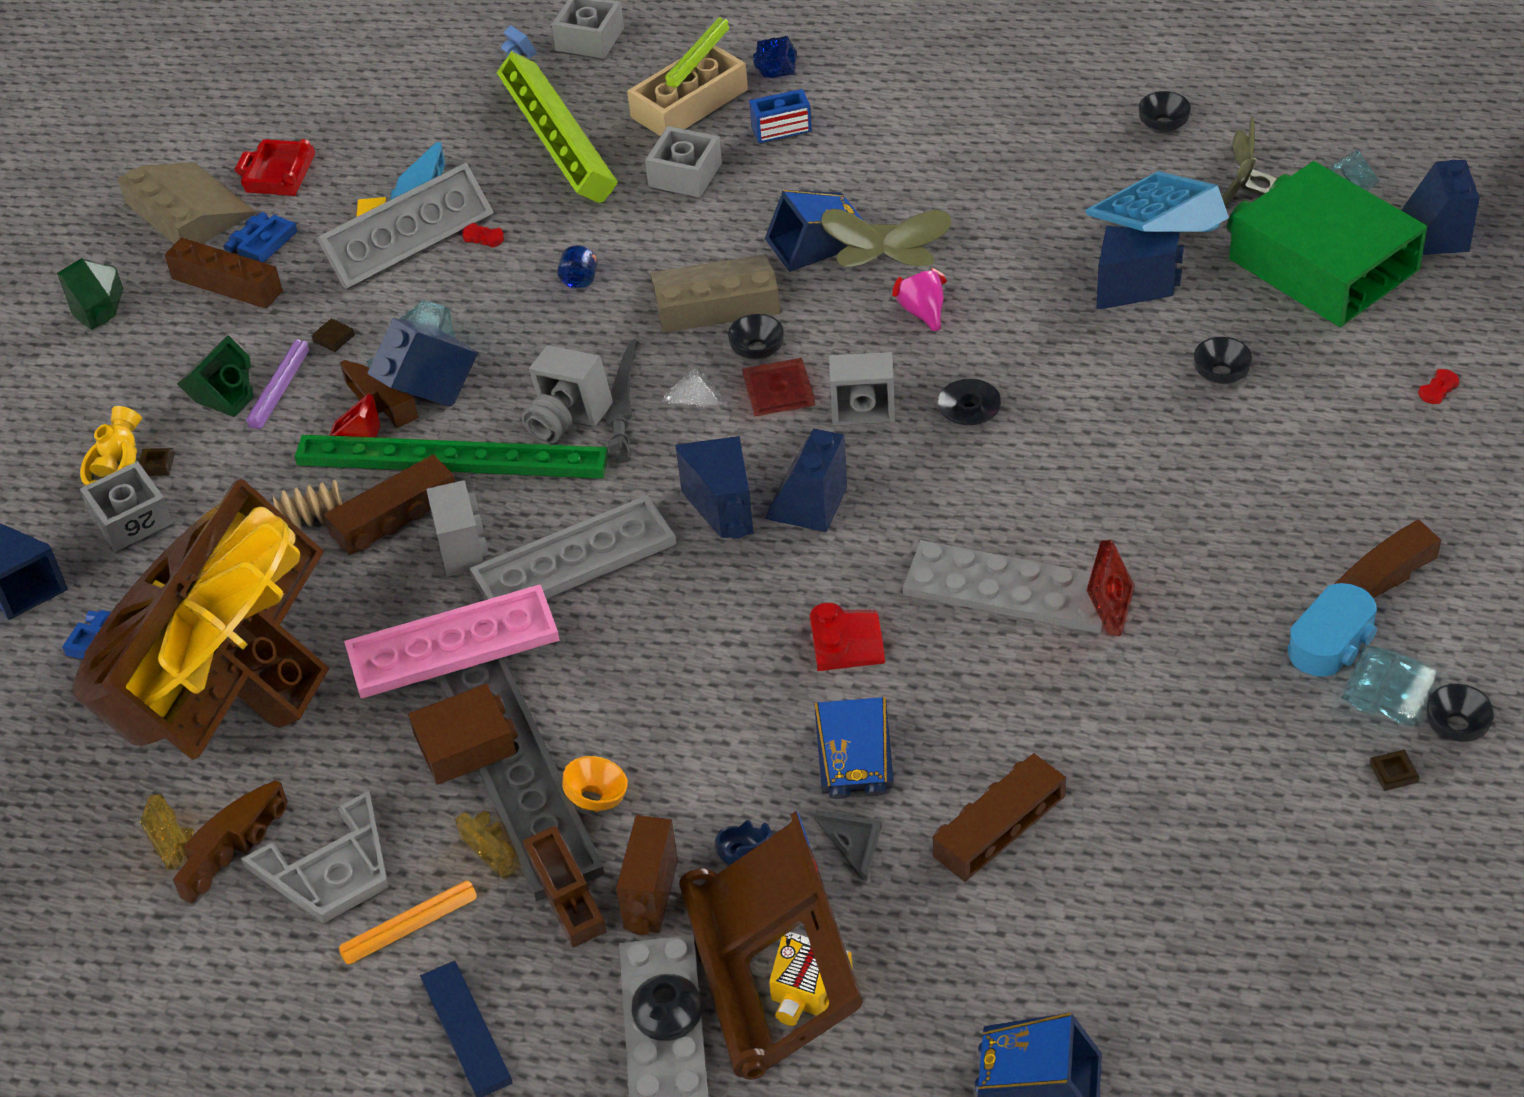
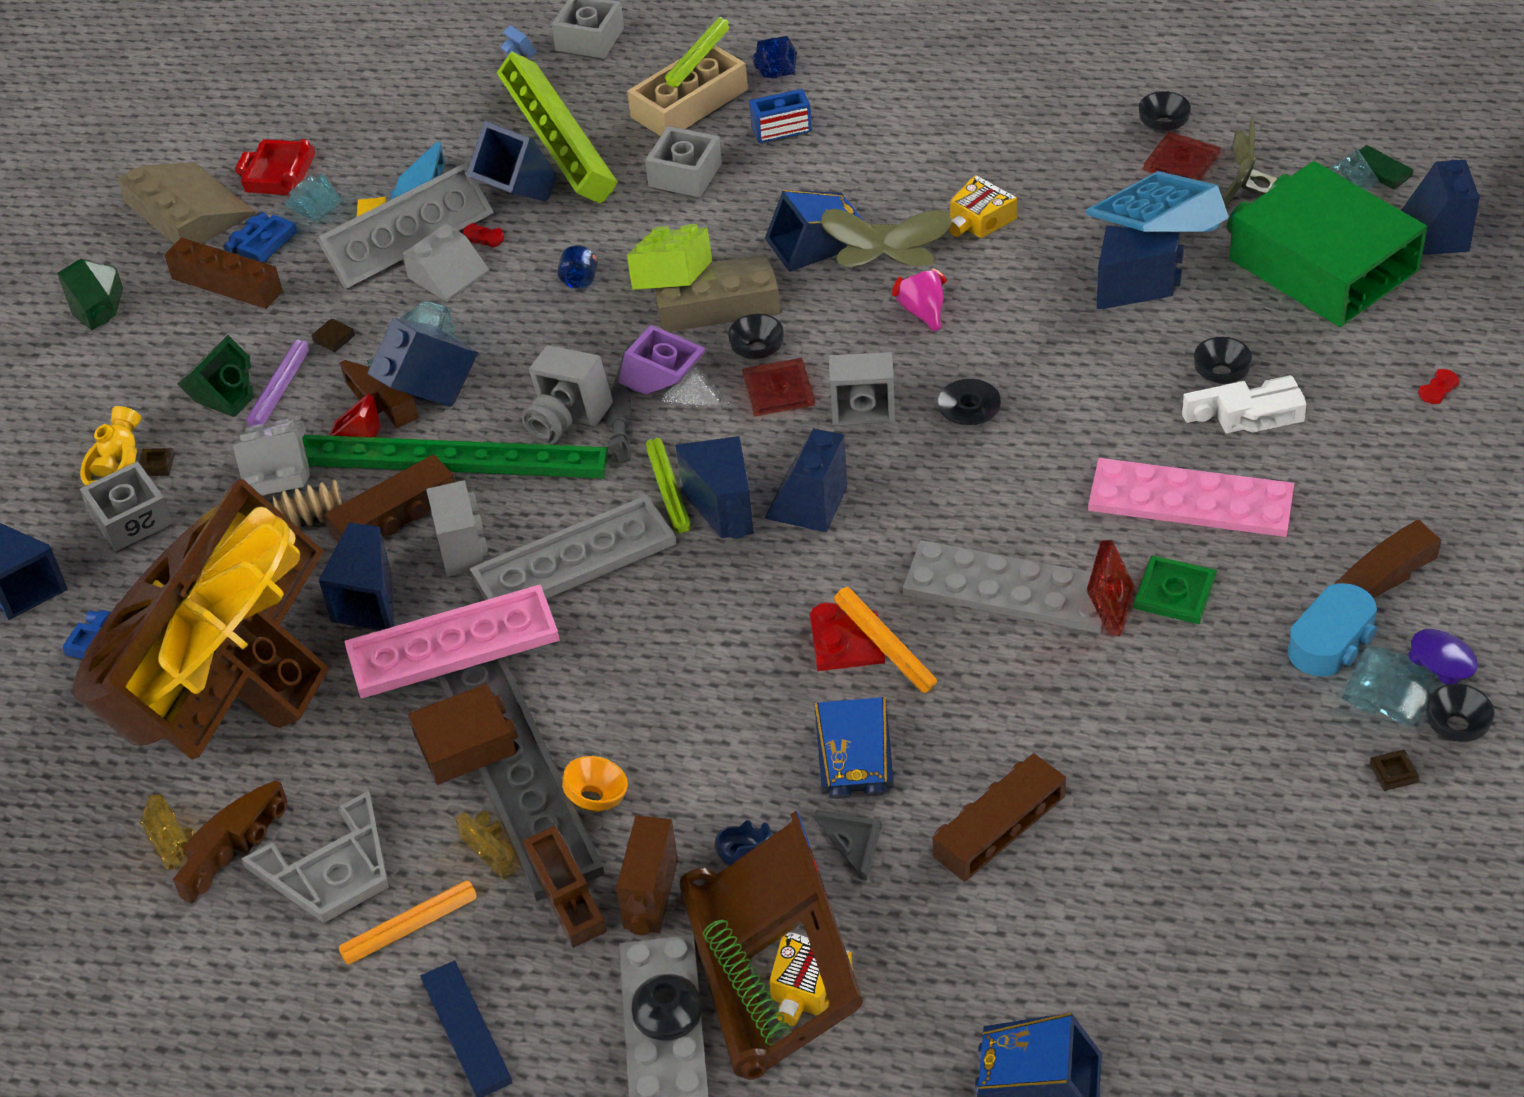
none -> light grey bracket [233,418,311,495]
none -> clear light blue slope [284,174,343,223]
none -> dark blue slope [319,522,395,631]
none -> light grey slope [402,224,490,302]
none -> dark blue slope [466,120,557,202]
none -> medium lavender slope [618,325,705,395]
none -> lime brick [627,224,712,290]
none -> lime axle [646,437,691,534]
none -> bright green piece [703,920,791,1045]
none -> light orange axle [834,587,937,694]
none -> yellow torso [949,175,1017,238]
none -> bright pink plate [1088,458,1294,537]
none -> green tile [1133,555,1217,624]
none -> clear red plate [1143,131,1221,181]
none -> white plate [1182,375,1306,433]
none -> dark green tile [1348,145,1413,190]
none -> dark purple dish [1408,629,1478,685]

